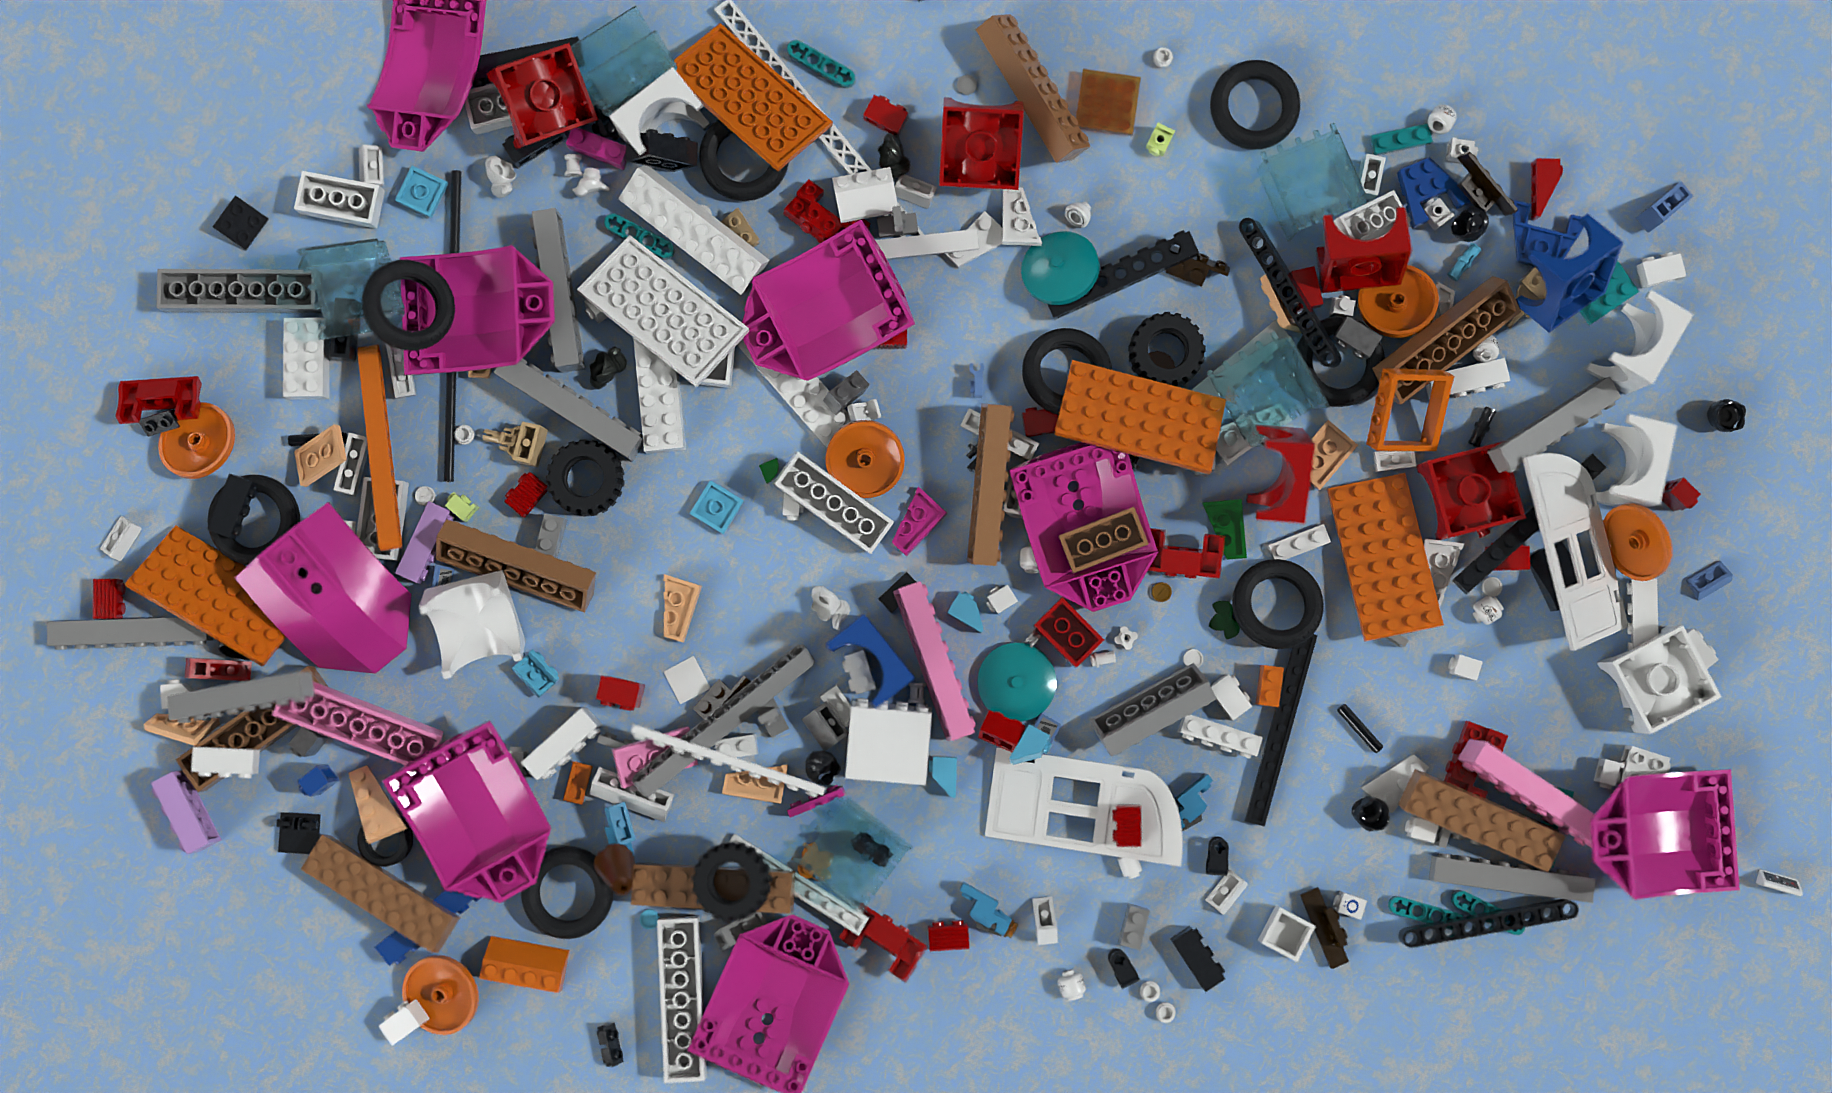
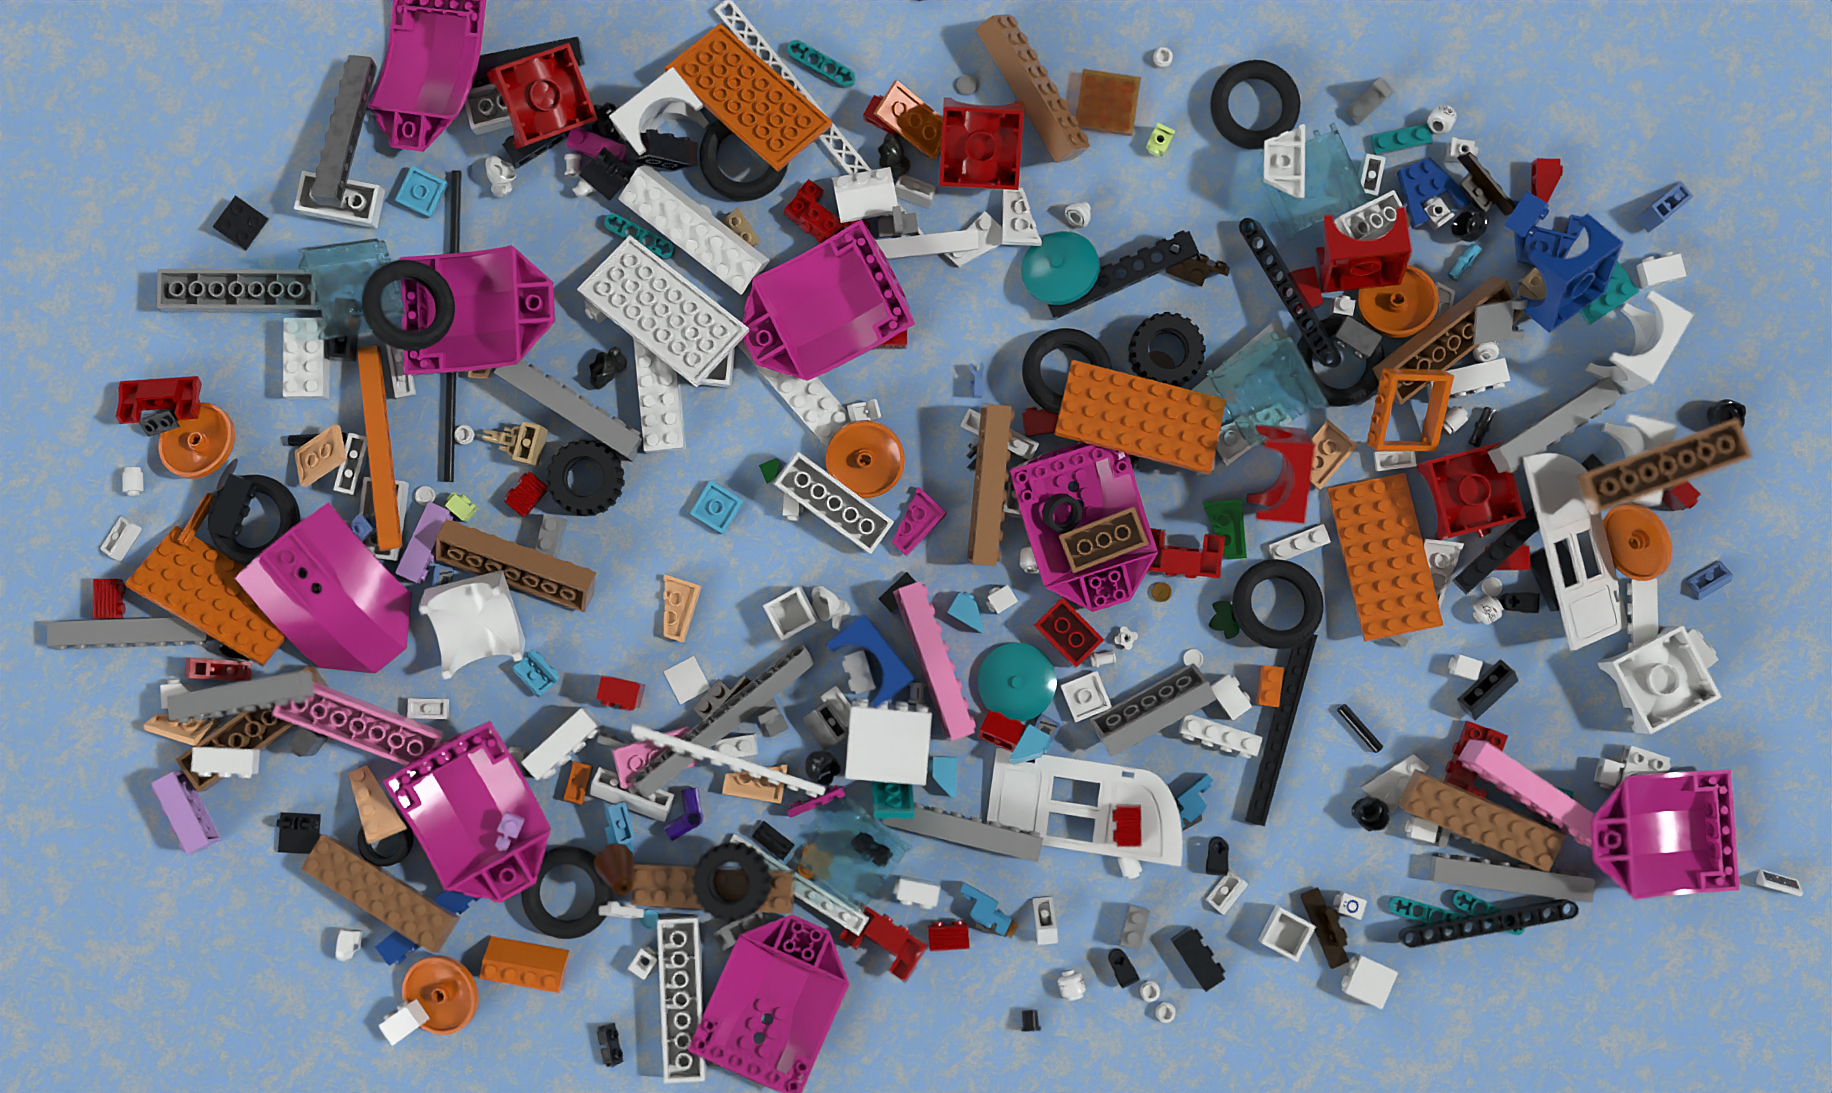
blue brick [298,765,339,797] -> none
white slope [359,145,384,186] -> none
light grey brick [530,208,585,373] -> none
clear light blue windscreen [571,5,677,116] -> none
flat silver brick [823,370,870,415] -> none
light grey bush [1024,629,1043,648] -> none
light nougat wing [1259,274,1301,333] -> none
none -> white brick [122,467,144,496]
none -> orange axle [178,493,214,546]
none -> sticker [216,459,238,491]
none -> flat silver brick [311,55,377,207]
none -> white rock [336,928,363,961]
none -> medium blue bracket [349,514,377,541]
none -> white plate [407,698,449,719]
none -> lavender plate [495,811,524,852]
none -> black hinge [579,147,635,201]
none -> white plate [599,902,644,919]
none -> white brick [628,946,659,980]
none -> dark purple piece [664,787,704,841]
none -> black hinge [752,821,795,860]
none -> white piece [763,587,820,641]
none -> teal plate [871,781,915,819]
none -> orange plate [873,81,943,160]
none -> light grey brick [882,802,1044,862]
none -> white brick [894,876,940,909]
none -> black bush [1021,1010,1041,1032]
none -> black tyre [1042,493,1082,533]
none -> white plate [1060,671,1112,722]
none -> white wing [1263,124,1305,200]
none -> white brick [1341,953,1398,1009]
none -> light grey bracket [1345,77,1394,125]
none -> white brick [1442,406,1468,435]
none -> black brick [1457,659,1519,721]
none -> light grey flag [1473,296,1527,345]
none -> black piece [1499,592,1540,613]
none -> blue brick [1504,191,1549,240]
none -> medium nougat brick [1576,419,1752,515]

